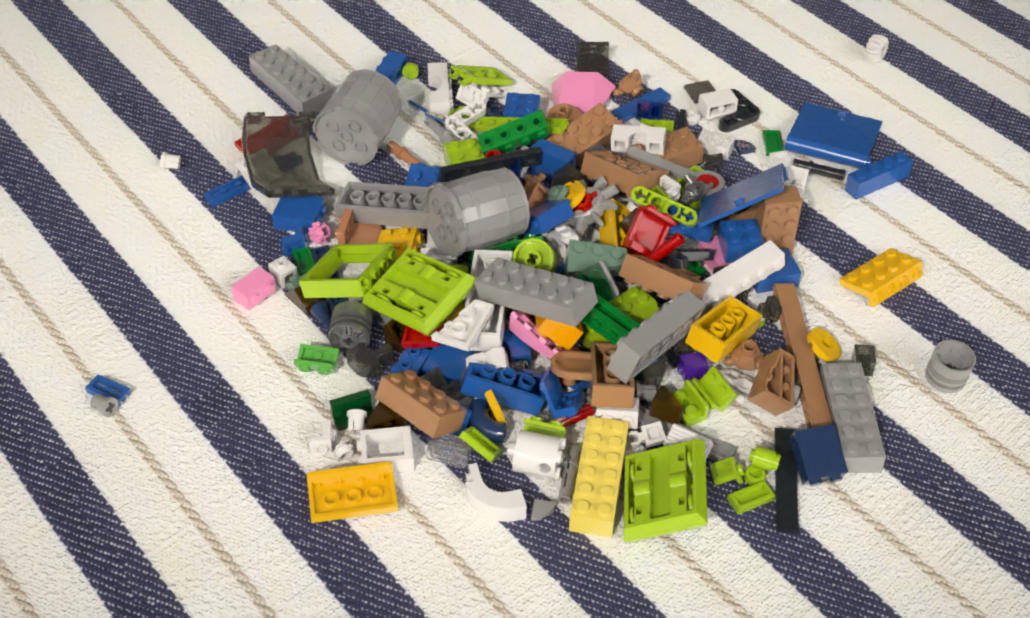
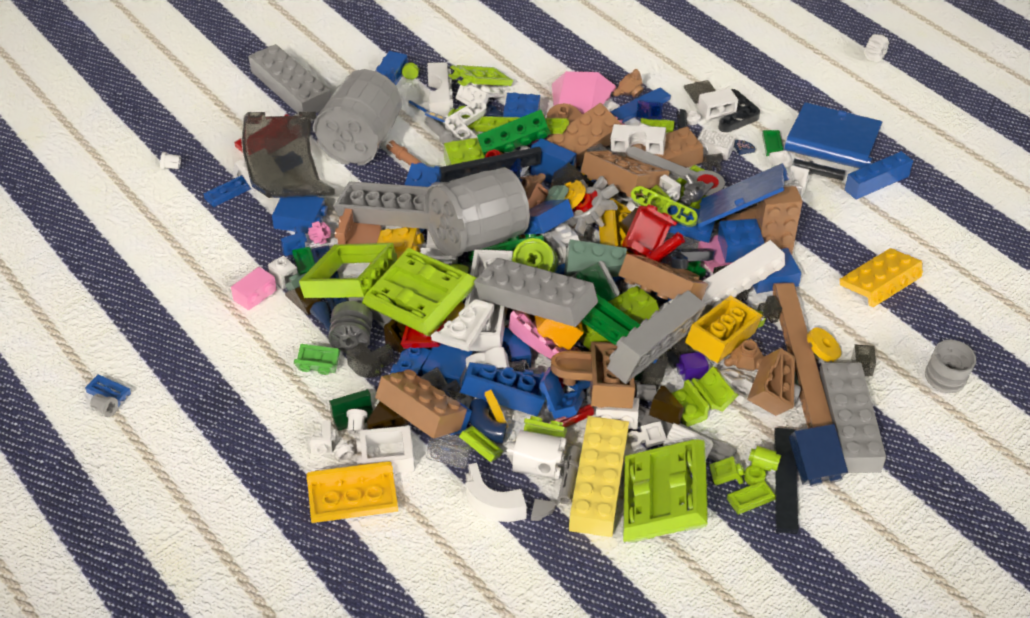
clear smoke bracket [576,42,610,77] -> none

